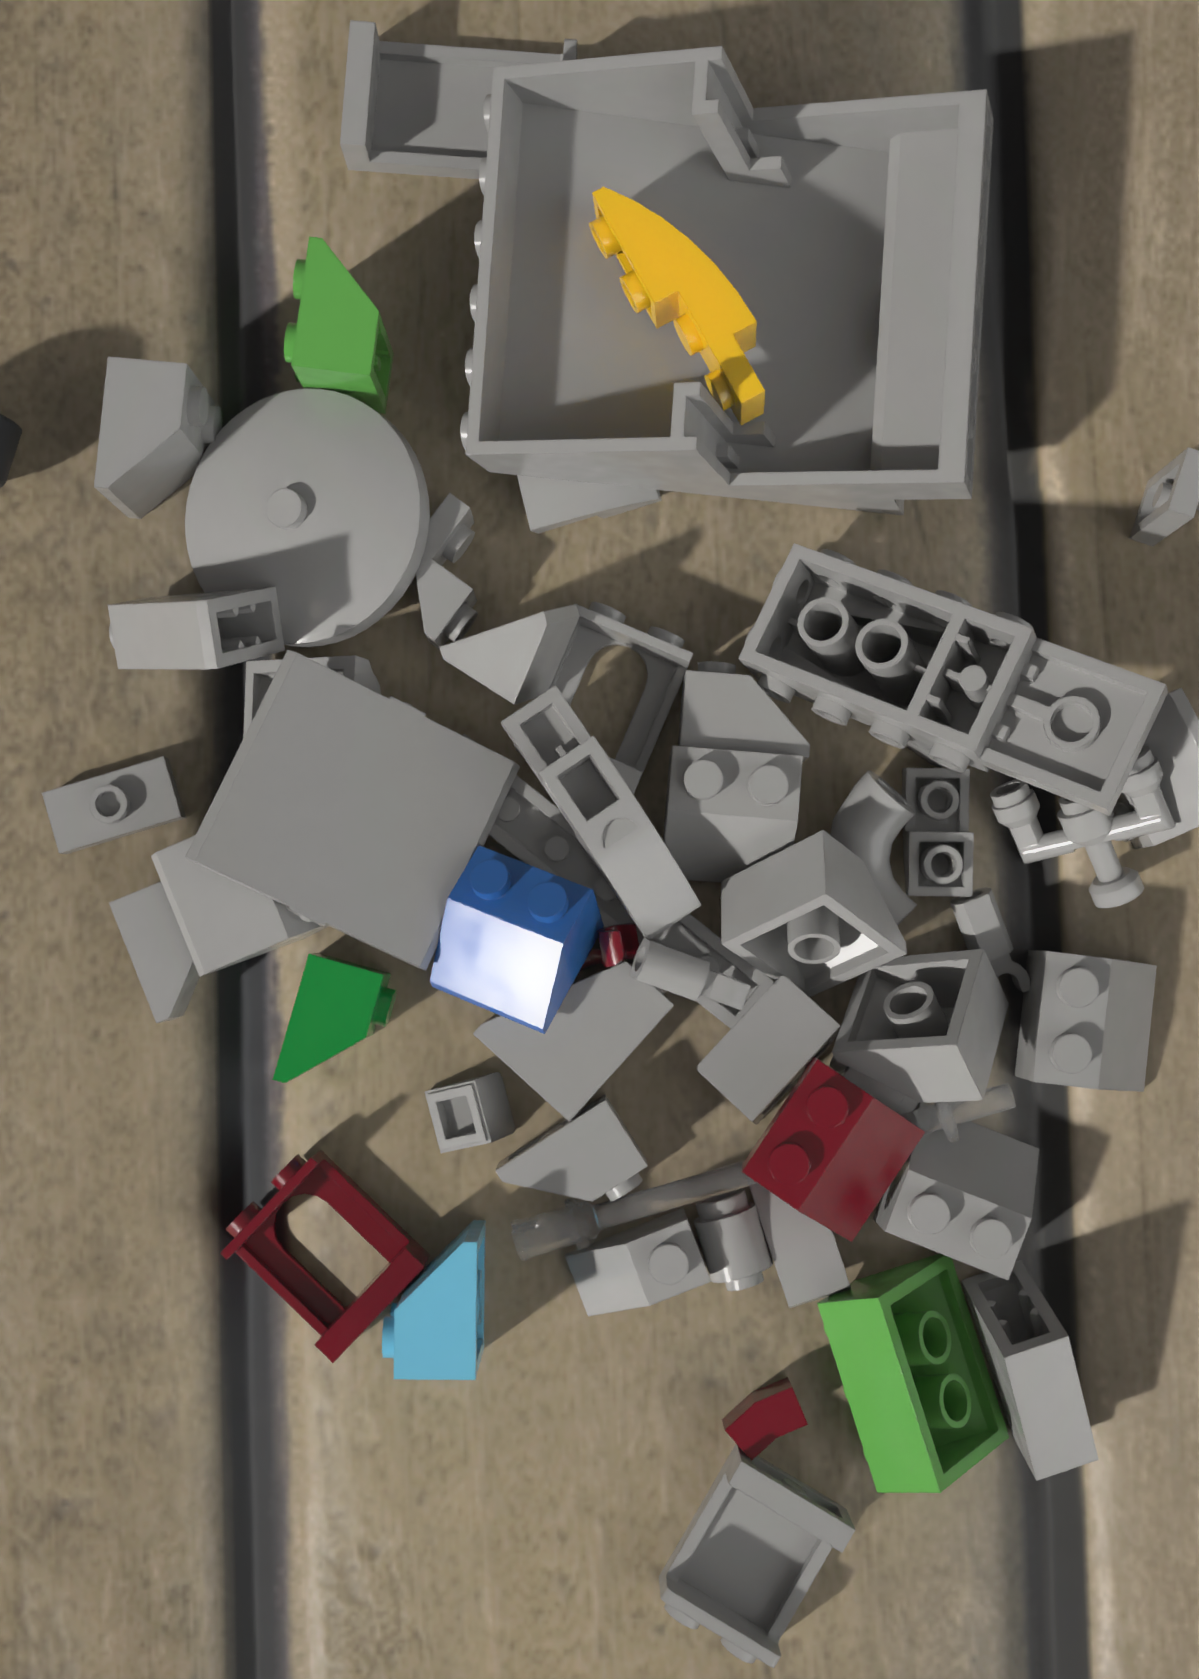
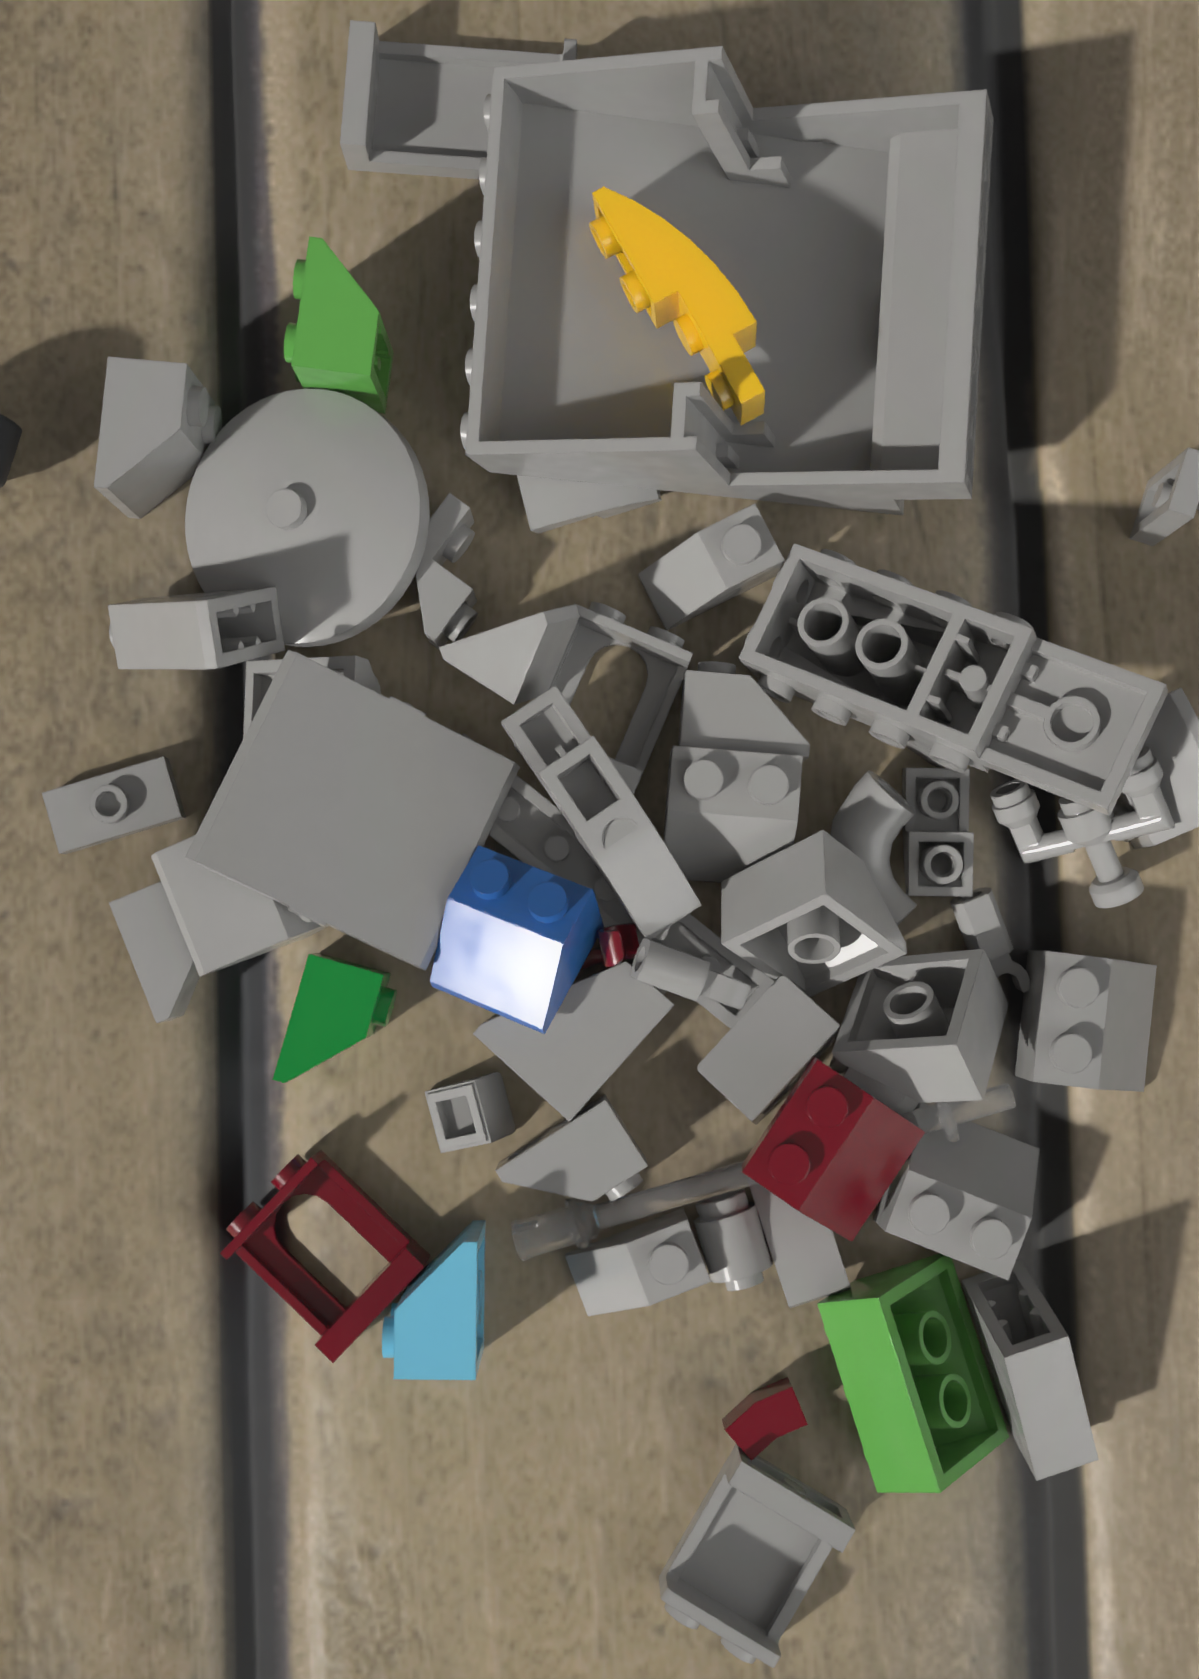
none -> light grey slope [638,503,785,631]

